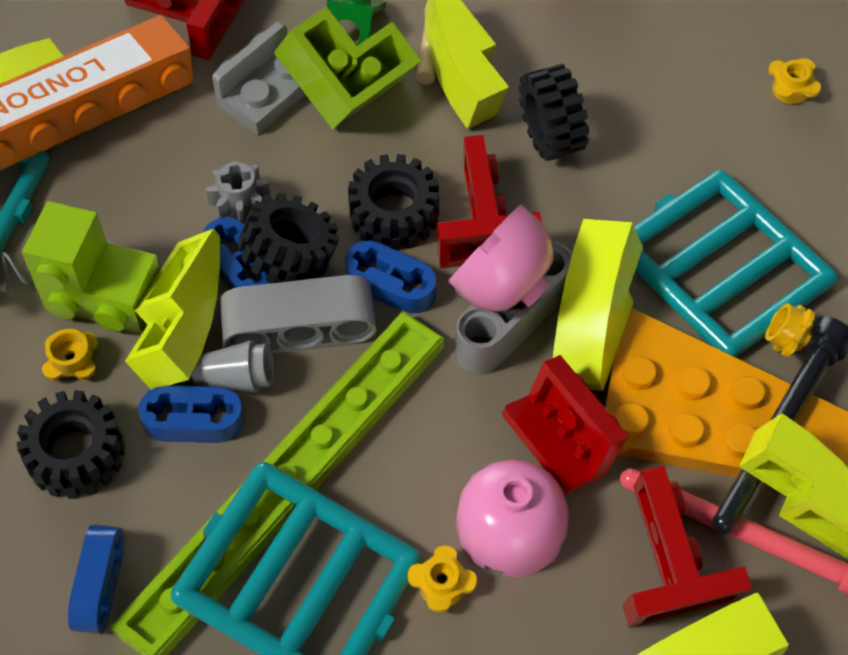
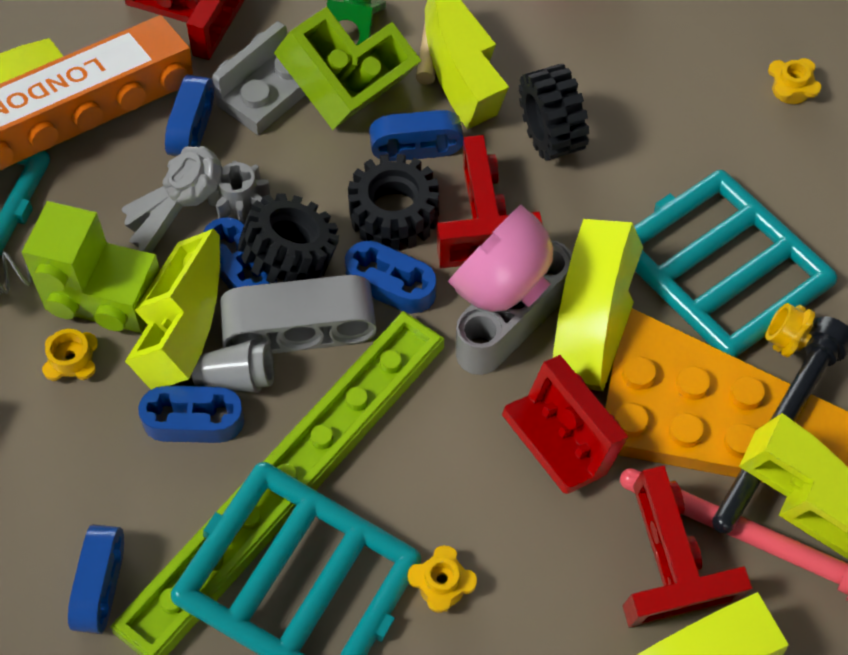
black tyre [16,390,125,499] -> none
bright pink cylinder [456,459,569,578] -> none
none -> light grey piece [122,146,222,253]
none -> blue beam [165,75,214,156]
none -> blue beam [369,110,464,161]

